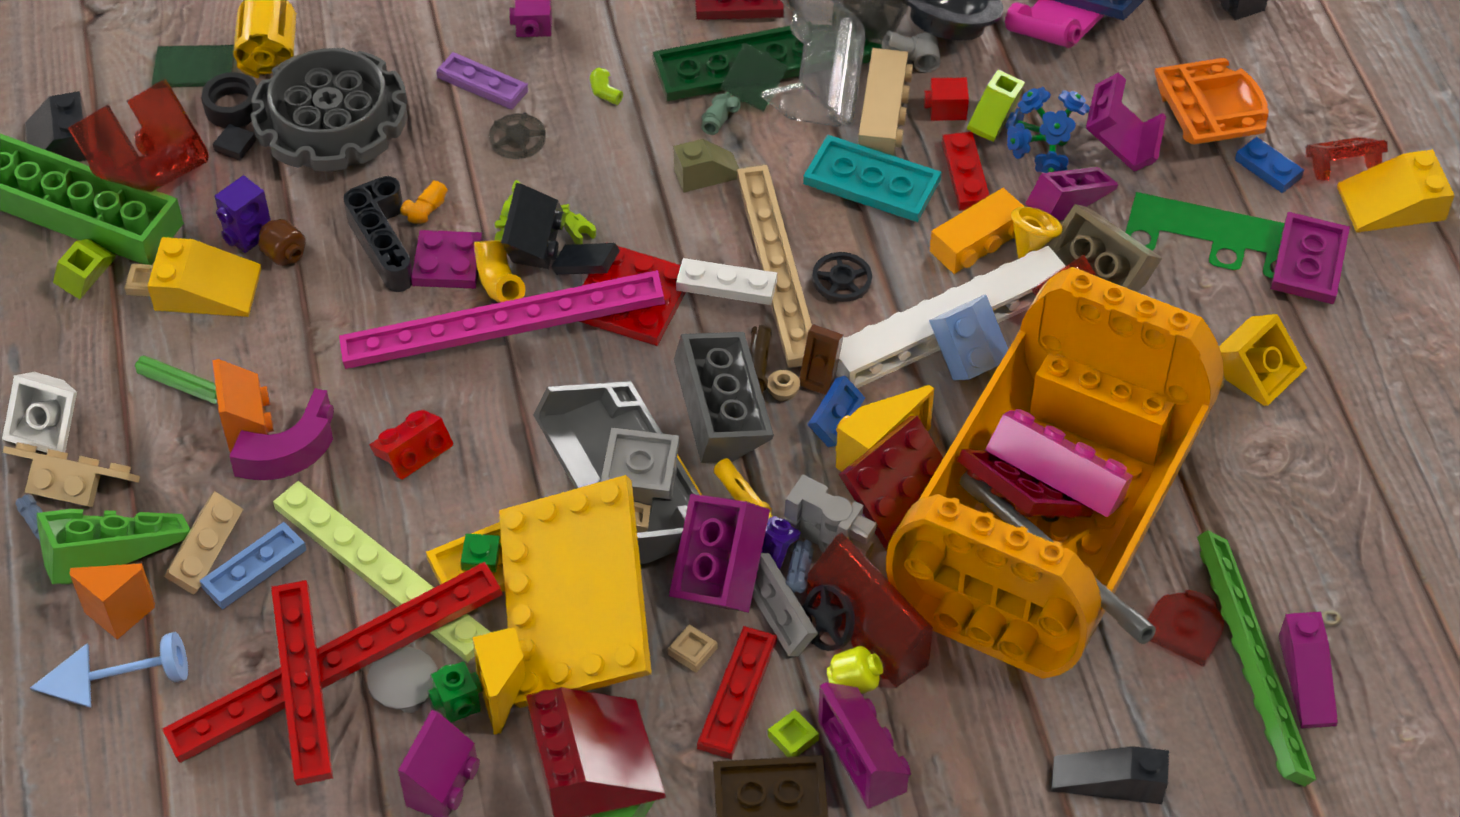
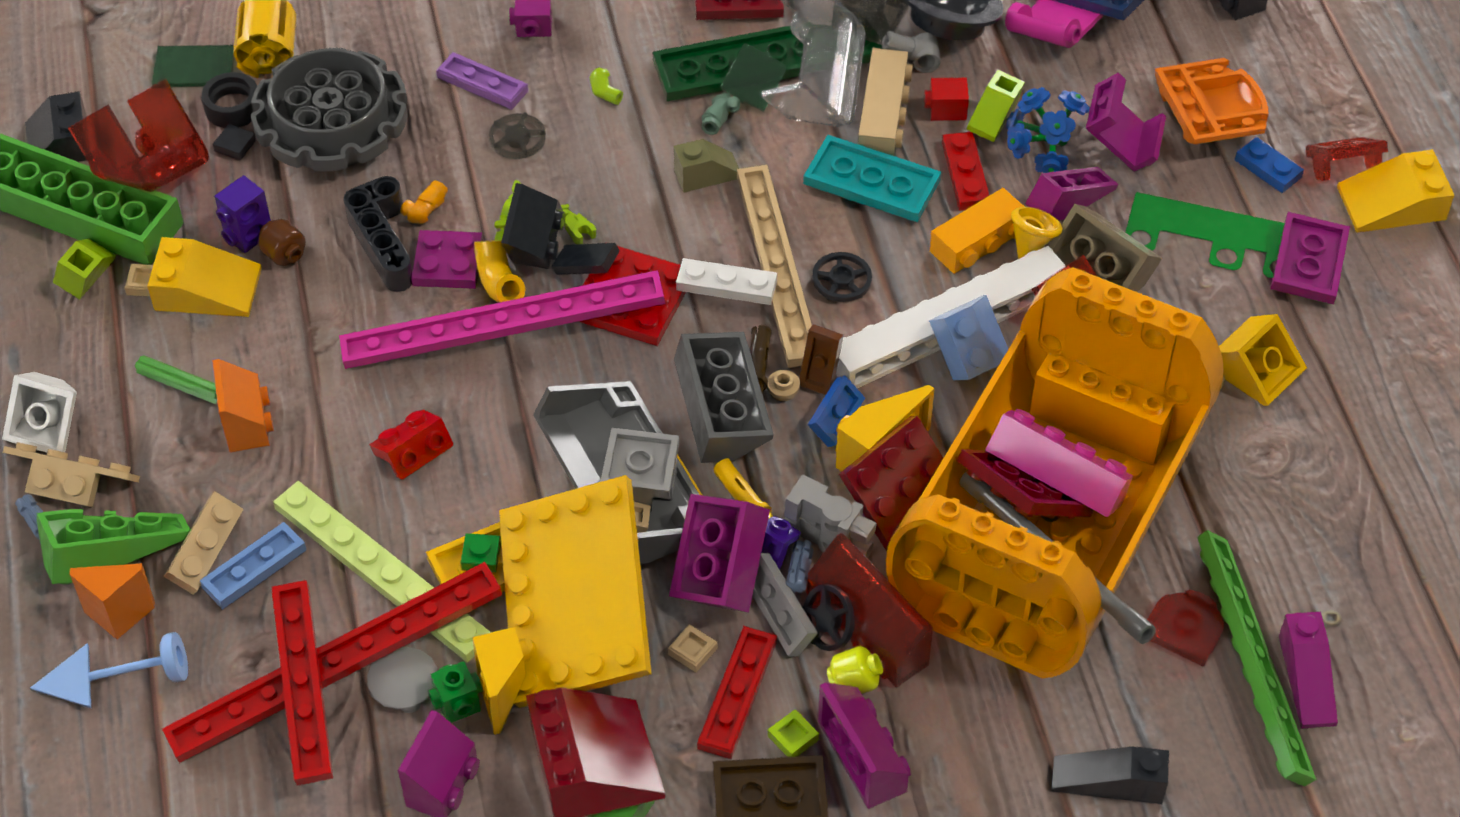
magenta arch [229,388,334,480] -> none

